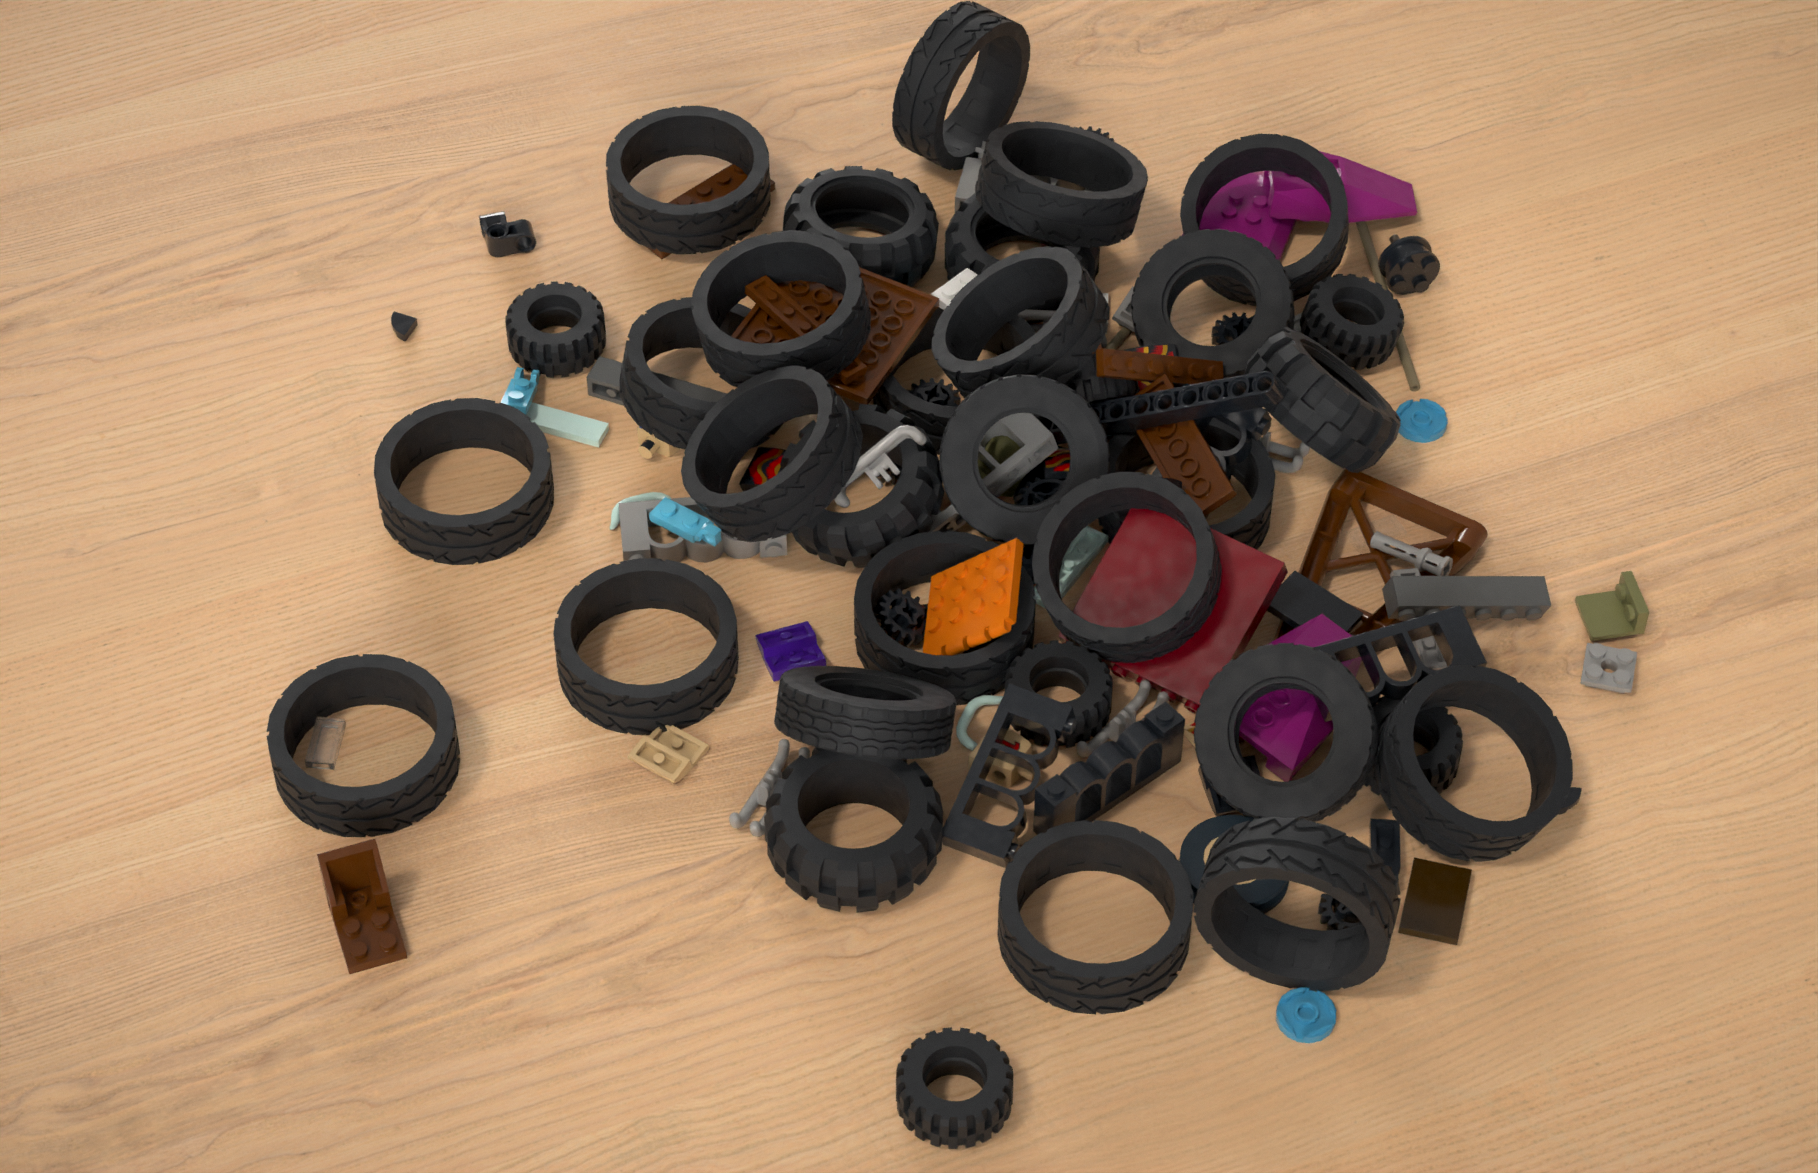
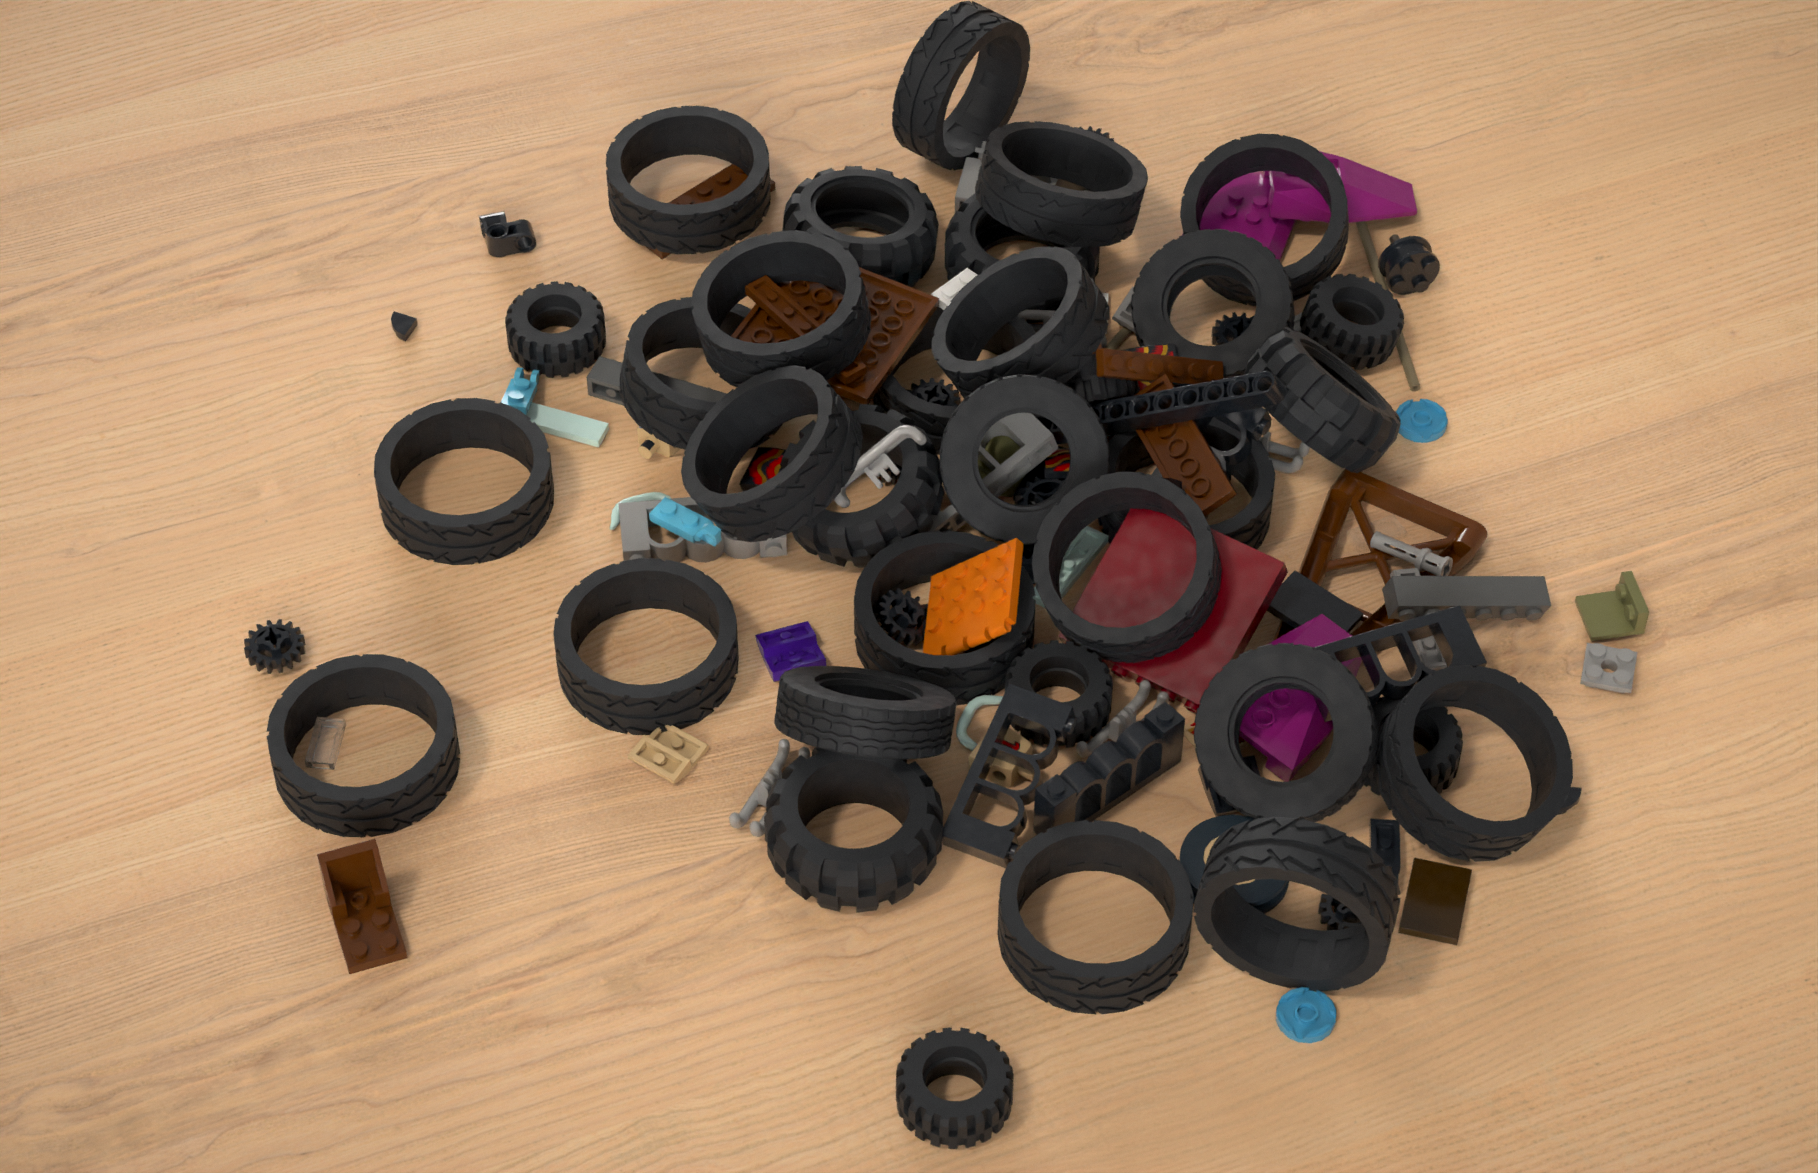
none -> black gear [244,619,306,674]

